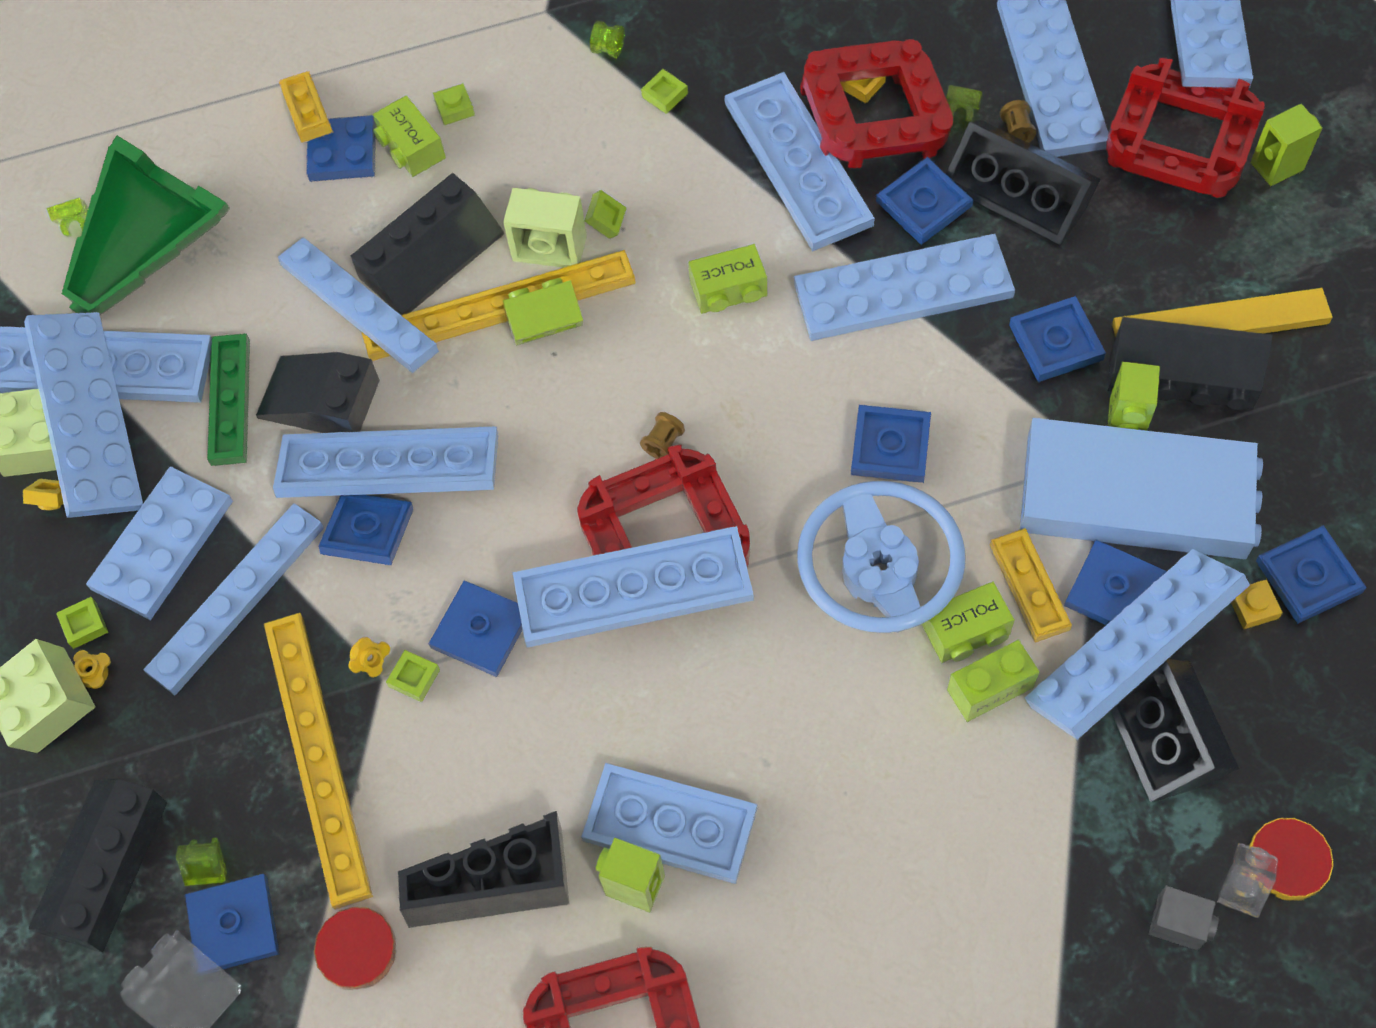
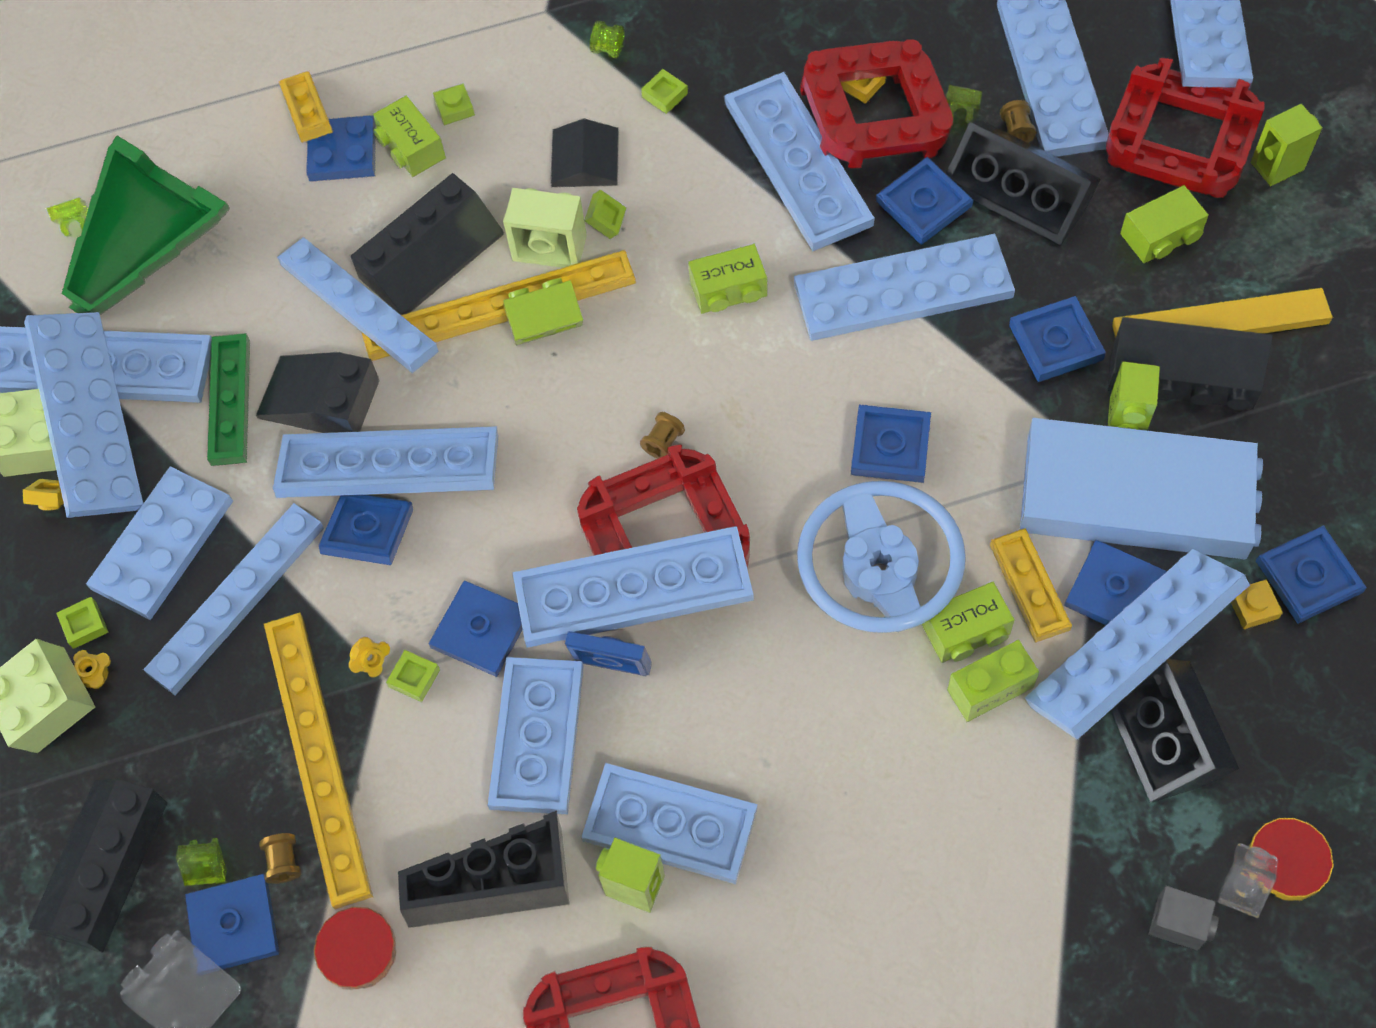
none -> pearl gold bush [259,833,301,884]
none -> light blue plate [488,657,584,815]
none -> black slope [551,118,619,187]
none -> blue plate [565,631,652,677]
none -> lime brick [1120,185,1208,263]

